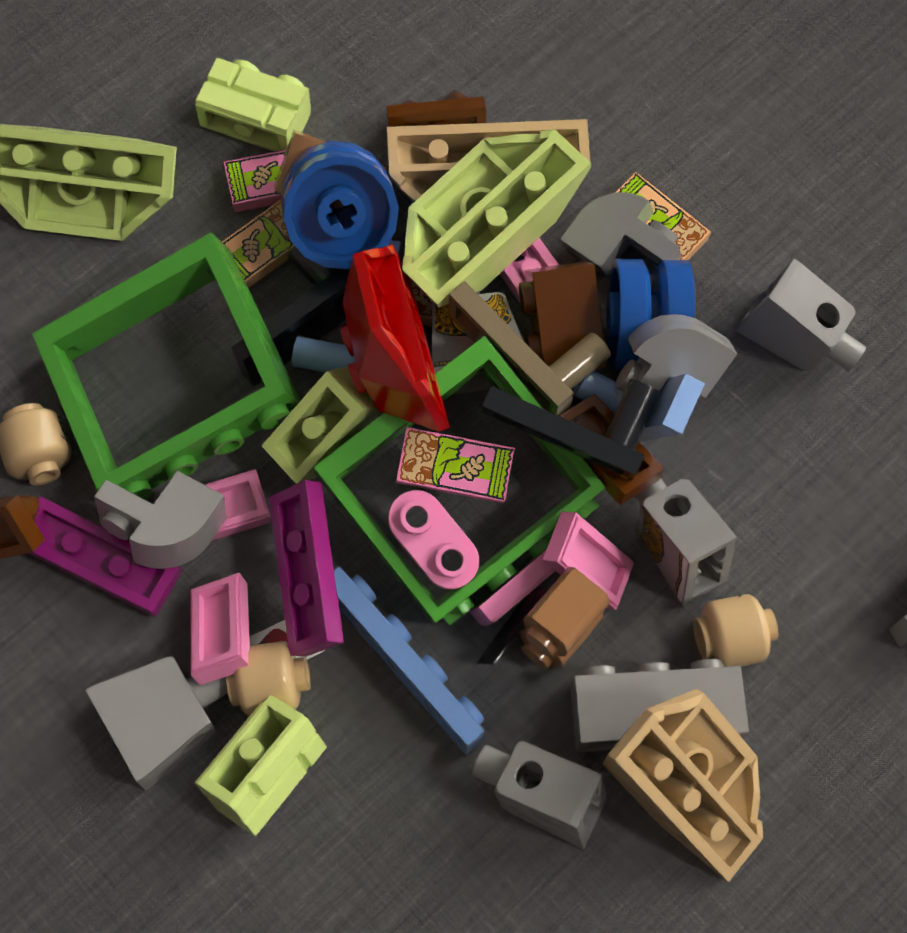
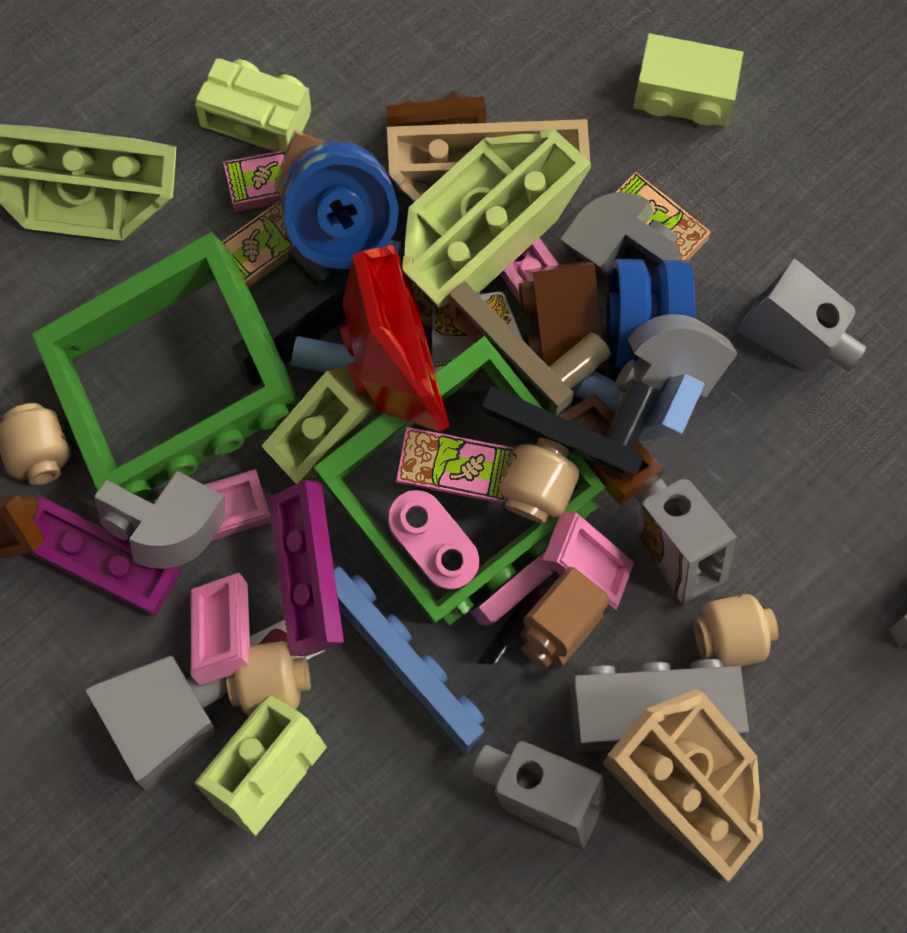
none -> tan head [499,438,579,524]
none -> yellowish green brick [633,33,744,127]

